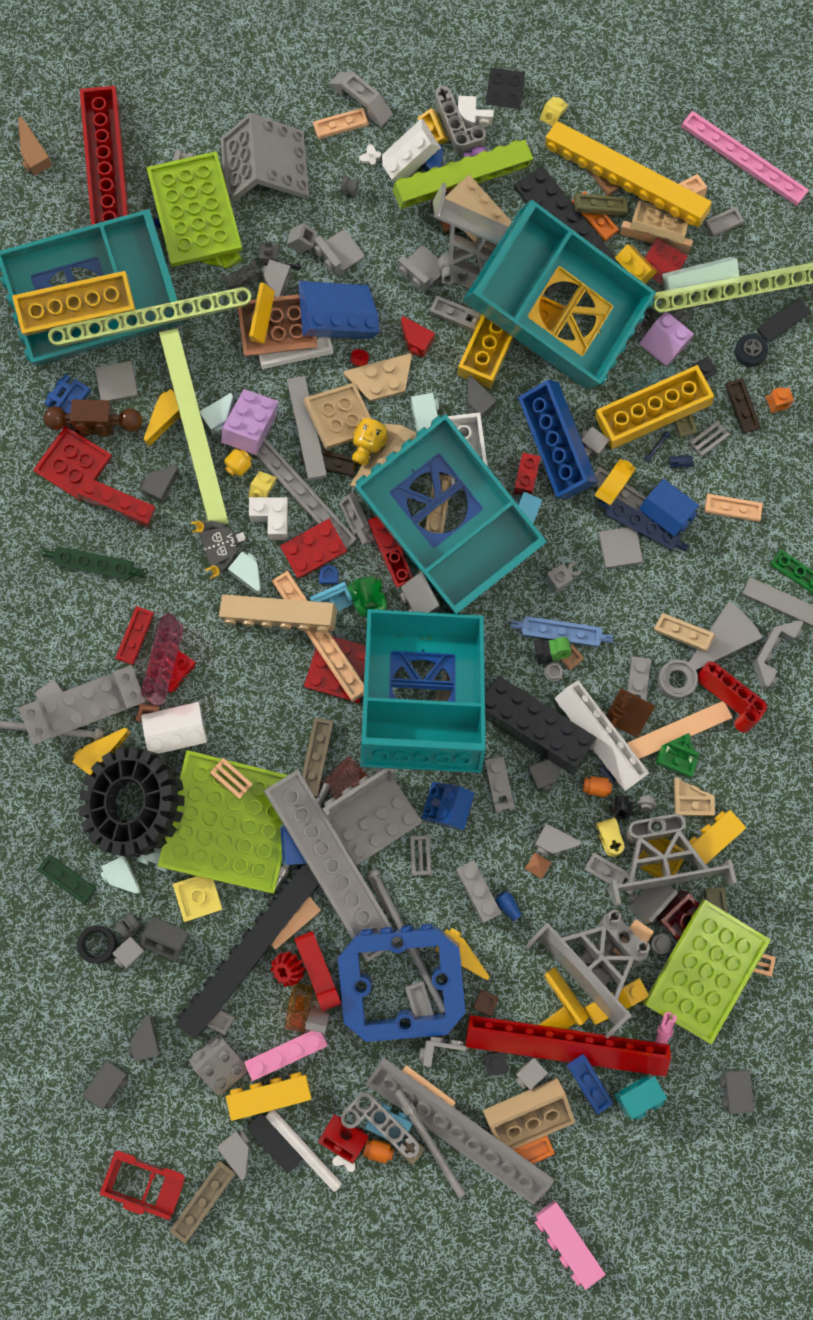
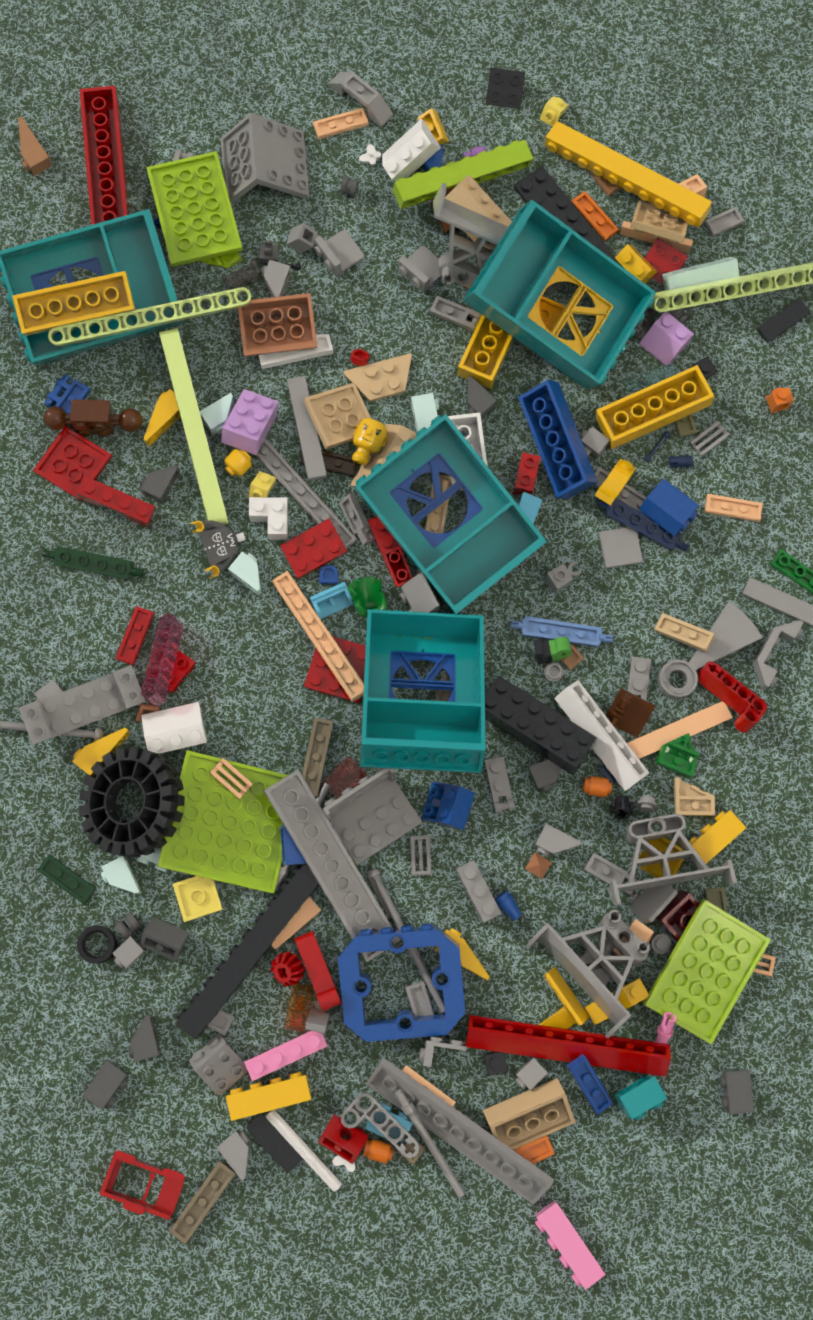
light grey tile [95,361,138,402] -> none
tan brick [219,595,338,633] -> none
yellow slope [249,282,275,344] -> none
blue slope [298,281,379,339] -> none
red slope [401,316,435,358] -> none
light grey beam [435,86,486,154] -> none
white brick [458,96,494,129] -> none
reddish brown tile [473,989,499,1016] -> none
olive tile [574,193,628,217] -> none
light yellow piece [595,817,625,857] -> none
bright pink plate [681,111,808,206] -> none
dark brown tile [724,378,761,434] -> none
black wheel [735,334,768,367] -> none

